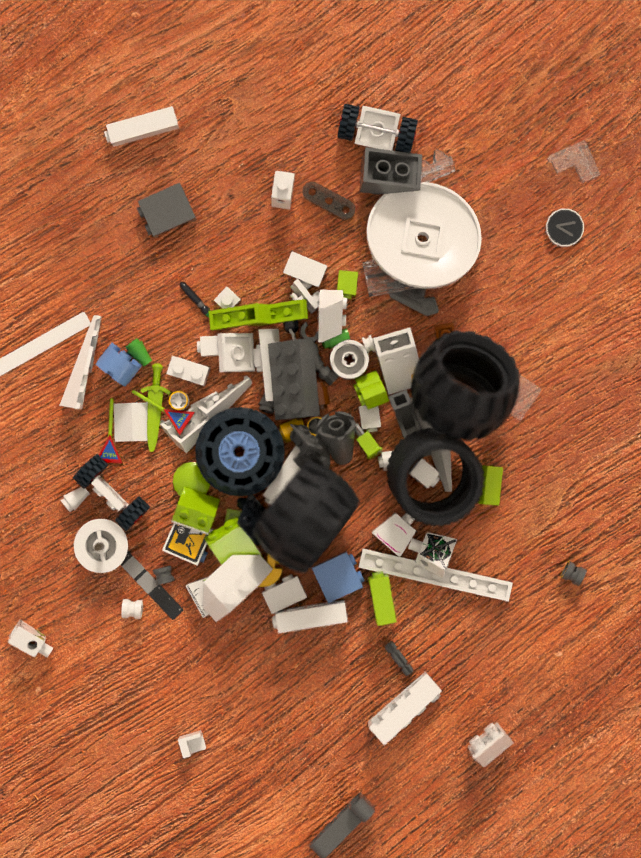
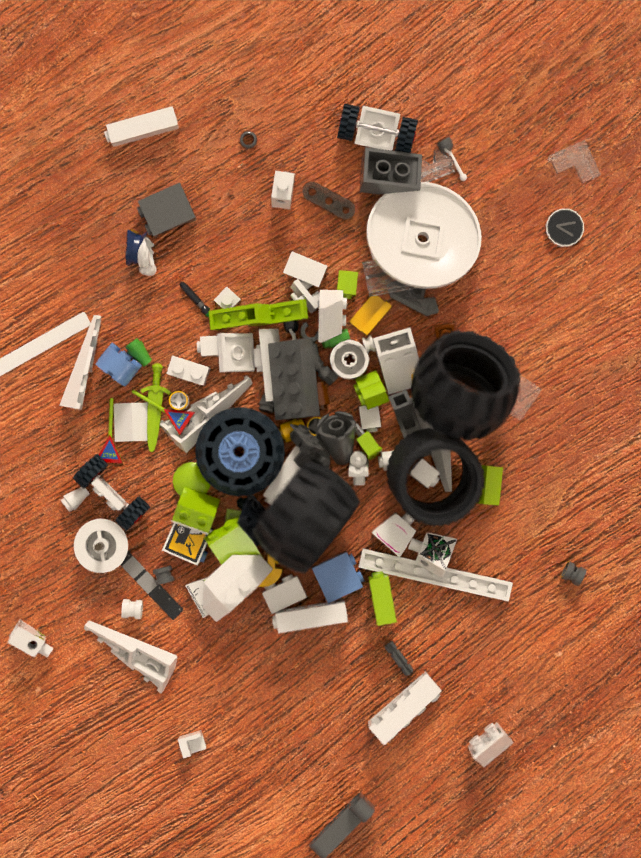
none -> white wedge [84,620,178,693]
none -> piece [125,229,157,276]
none -> dark grey piece [240,131,257,149]
none -> yellow panel [349,293,392,337]
none -> white hips [349,451,369,485]
none -> hinge [436,137,467,181]

